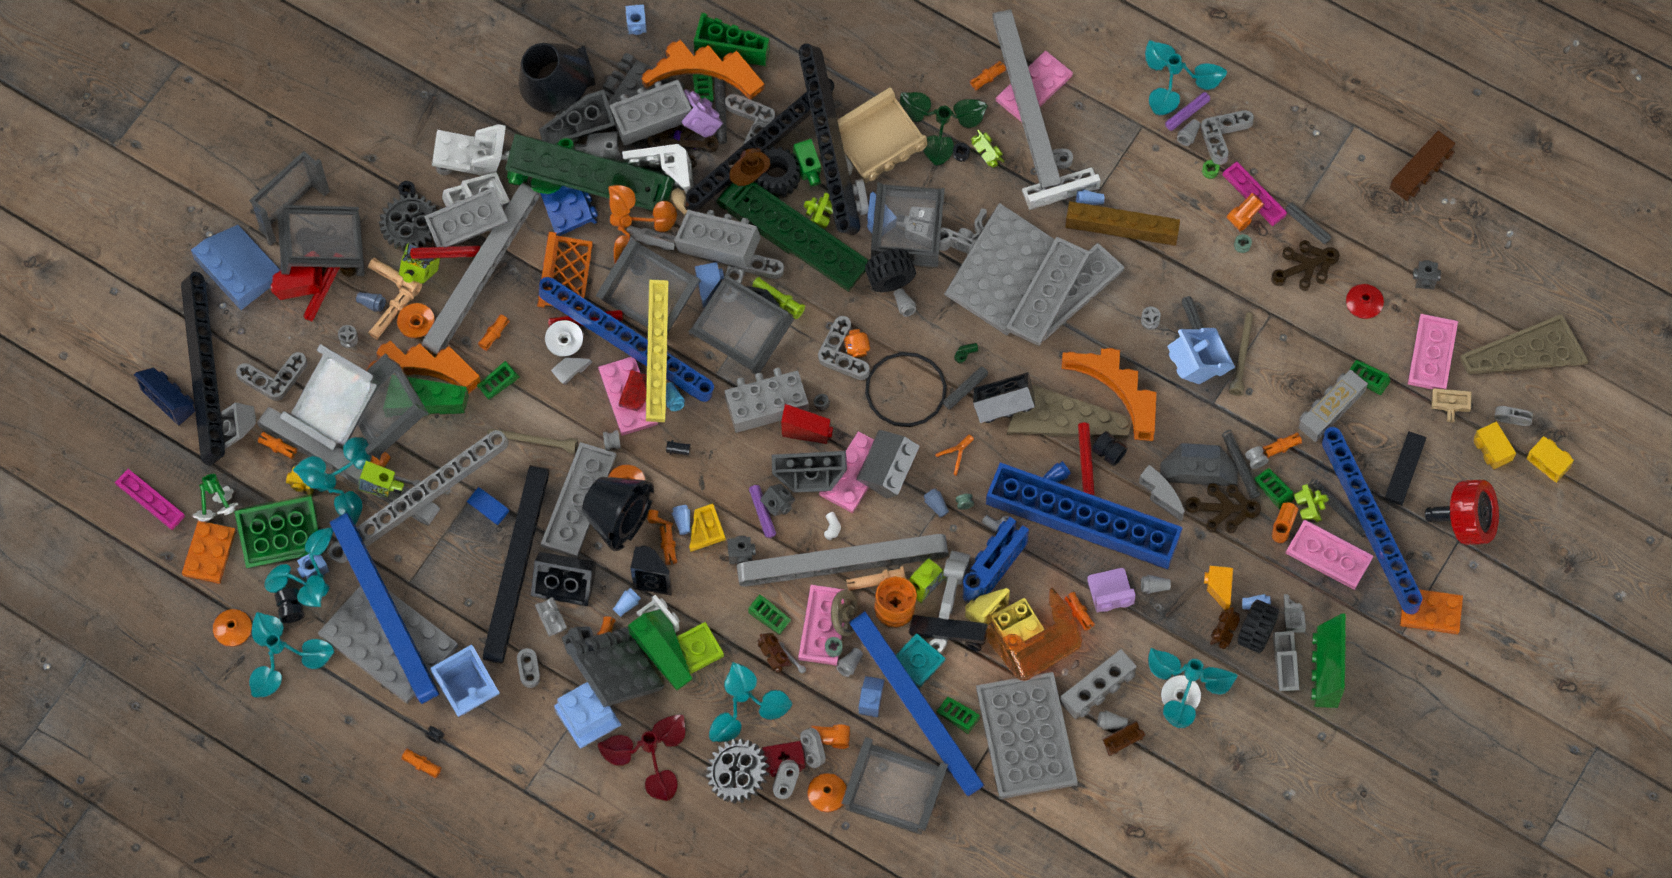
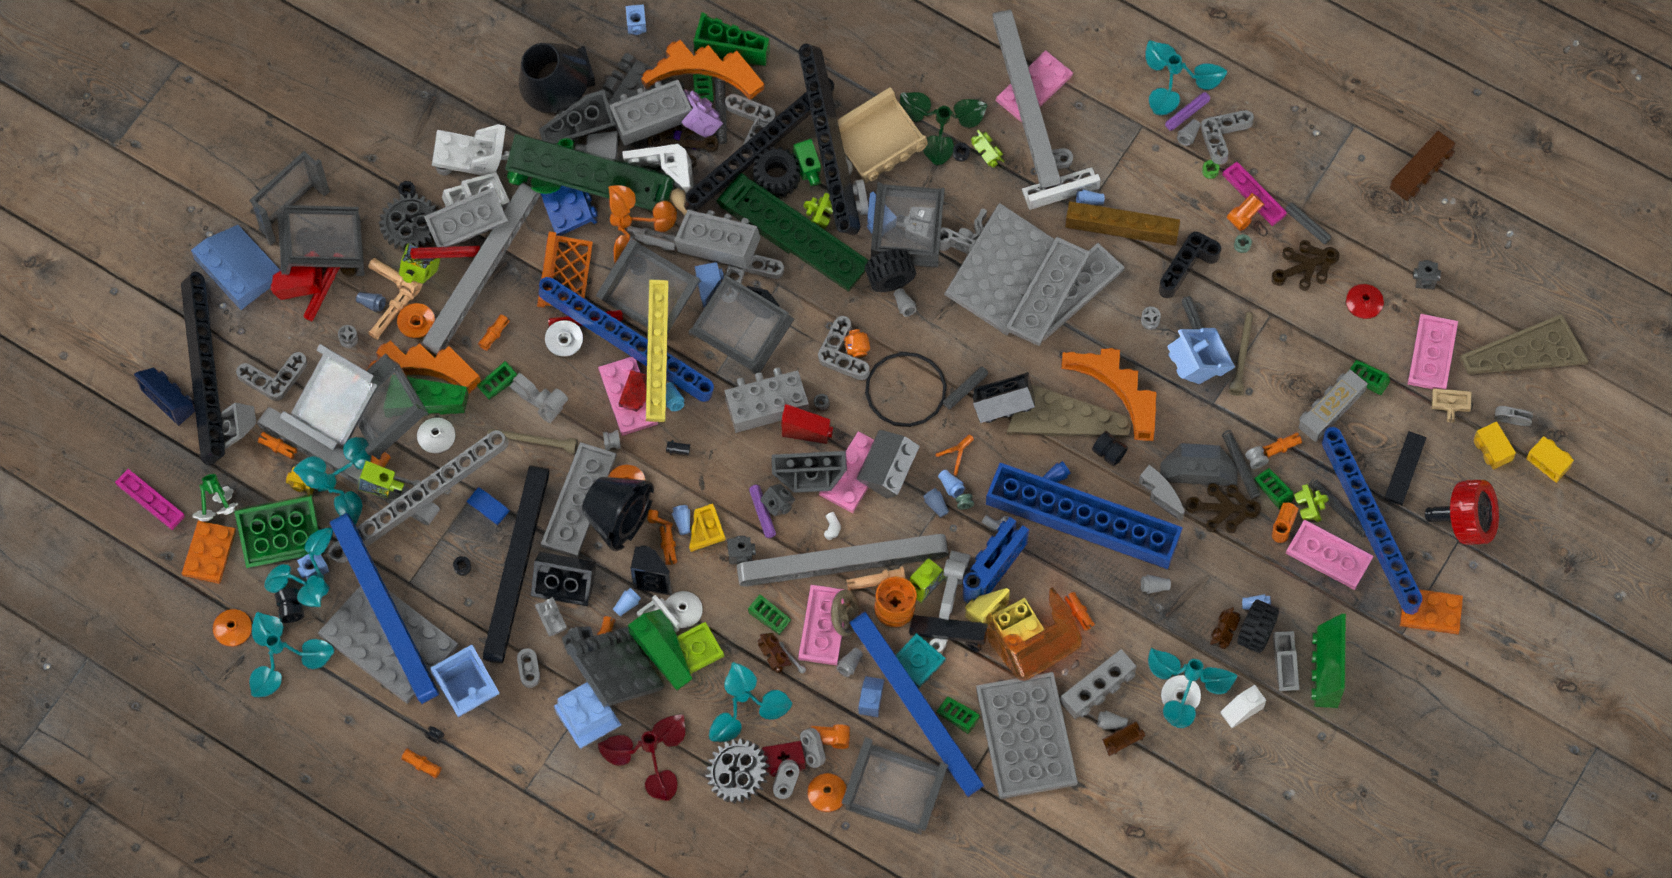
light grey slope [551,358,592,385] -> none
light grey cone [601,140,620,160] -> none
reddish brown piece [729,148,770,186] -> none
lime pin [752,277,805,319] -> none
sand green bush [825,637,843,657] -> none
dark green arm [954,343,978,363] -> none
orange pin [970,61,1006,91] -> none
red axle [1078,422,1095,496] -> none
lavender bracket [1087,568,1136,613] -> none
light orange slope [1204,566,1233,610] -> none
light grey slope [1283,594,1306,633] -> none
none -> white dish [417,418,455,454]
none -> black bush [453,556,471,576]
none -> light grey piece [509,372,568,423]
none -> white dish [666,591,703,629]
none -> light blue cone [938,470,965,498]
none -> black beam [1159,232,1221,298]
none -> white slope [1220,685,1266,728]

